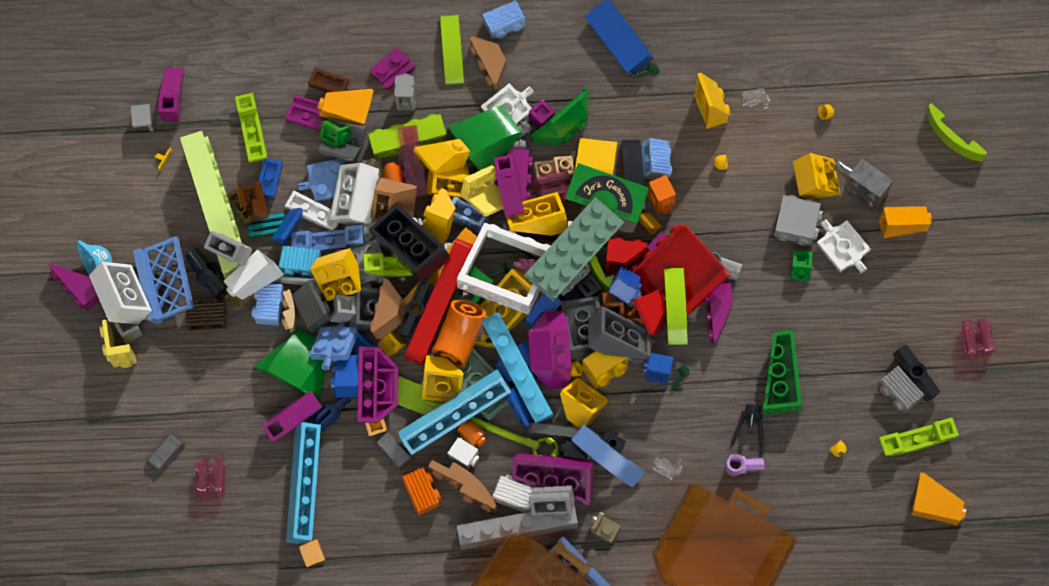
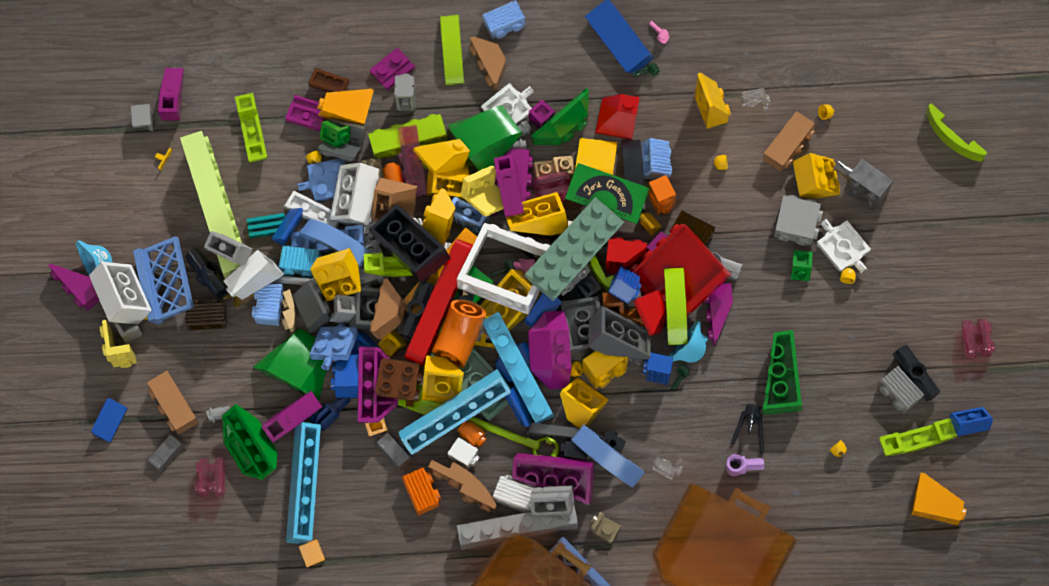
reddish brown slope [227,182,269,224] -> none
blue plate [258,159,283,199] -> none
light orange slope [879,207,932,239] -> none
none -> blue slope [91,398,128,443]
none -> medium nougat brick [147,371,199,435]
none -> light grey pin [206,404,230,423]
none -> green wedge [222,404,278,480]
none -> medium blue slope [299,219,371,268]
none -> yellow hinge [305,150,322,165]
none -> reddish brown bracket [375,358,423,408]
none -> red slope [595,94,640,140]
none -> bright pink hand [649,21,669,44]
none -> medium azure hat [669,321,708,362]
none -> dark brown brick [670,210,715,247]
none -> medium nougat brick [763,111,815,172]
none -> yellow hinge [840,268,856,284]
none -> blue slope [949,407,993,436]

